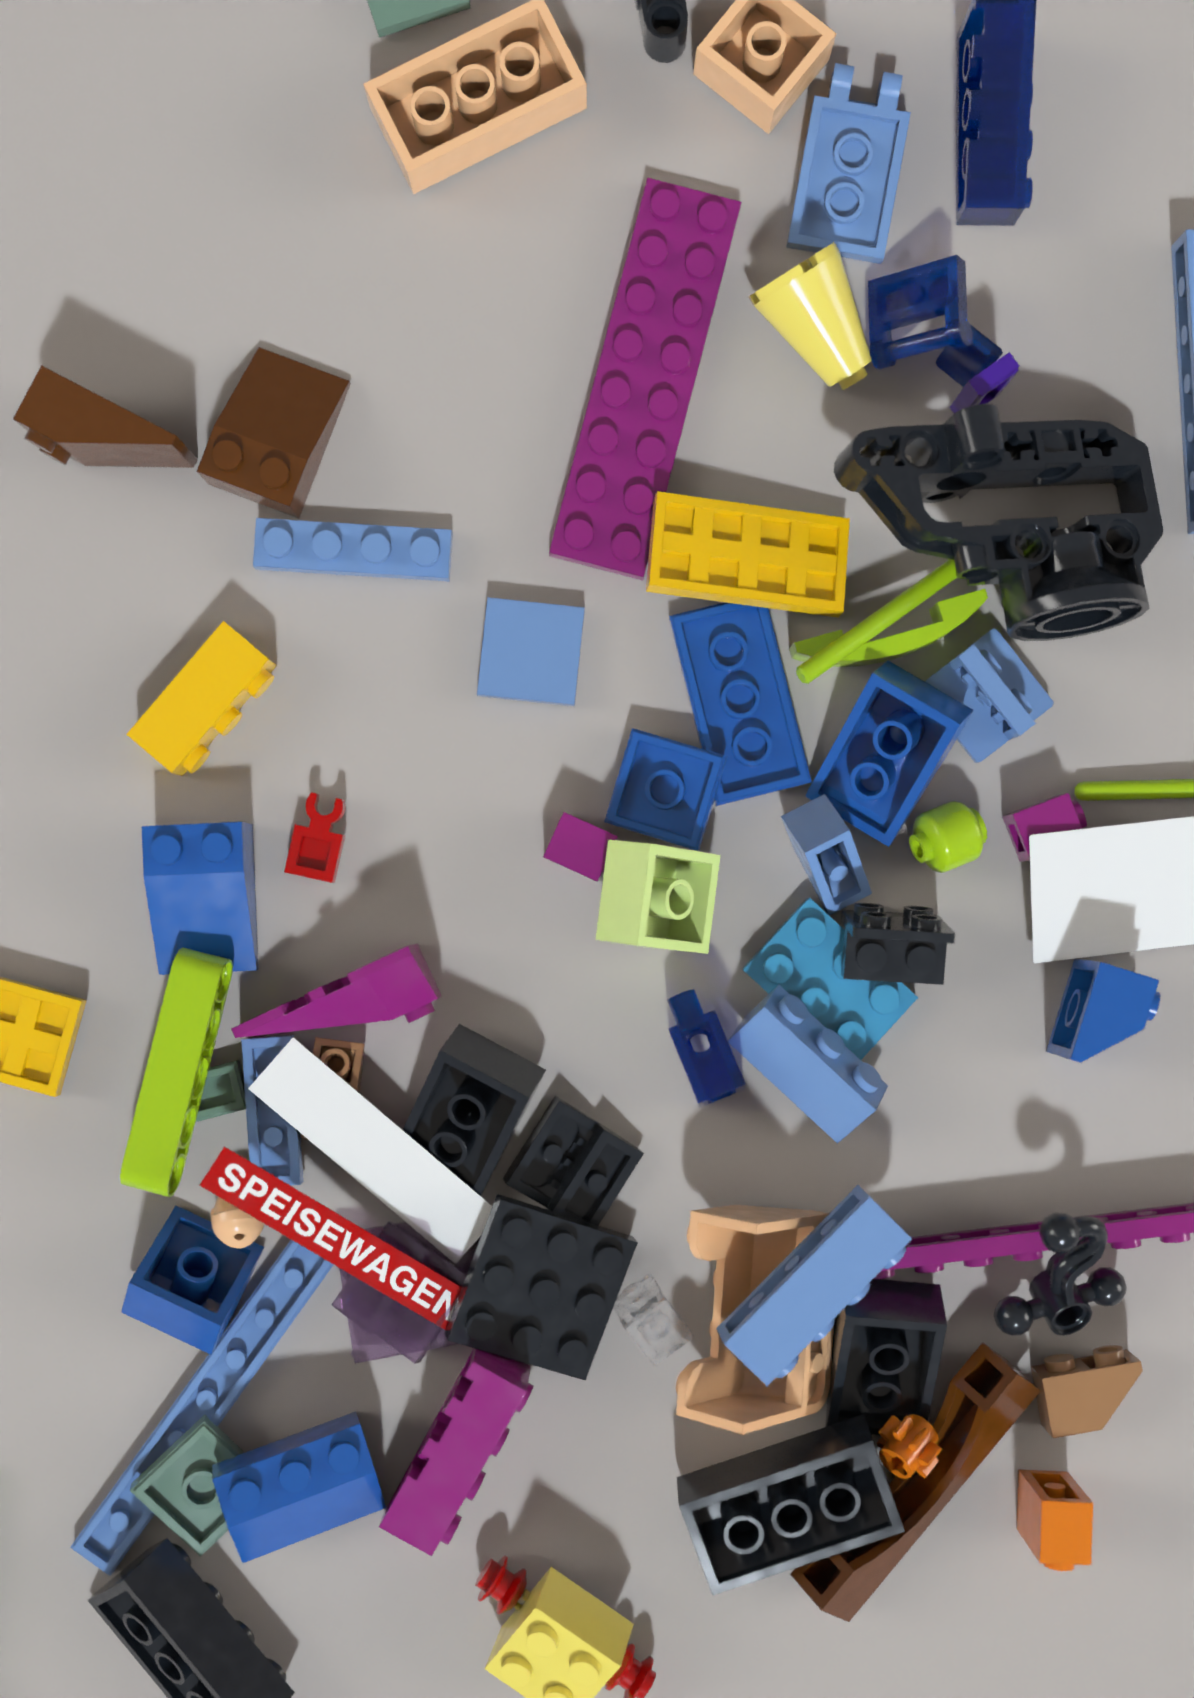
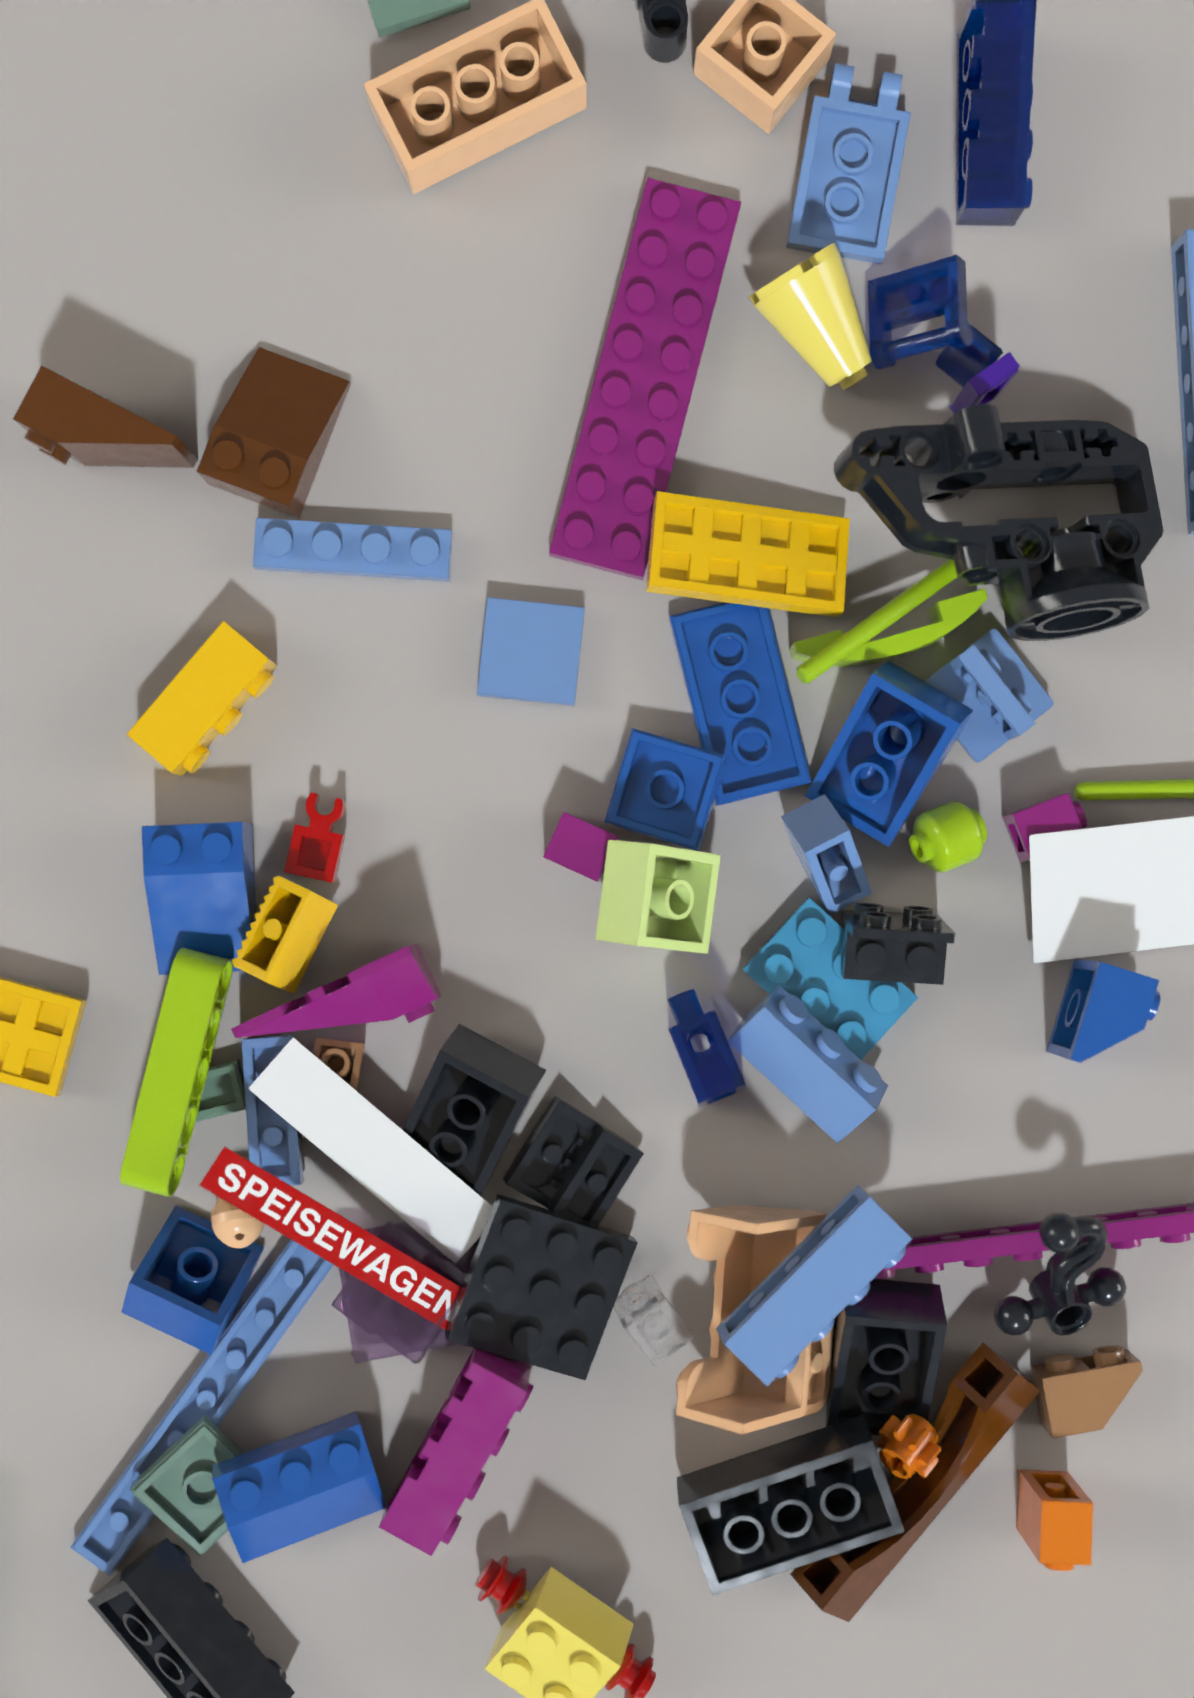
none -> yellow brick [232,876,338,994]

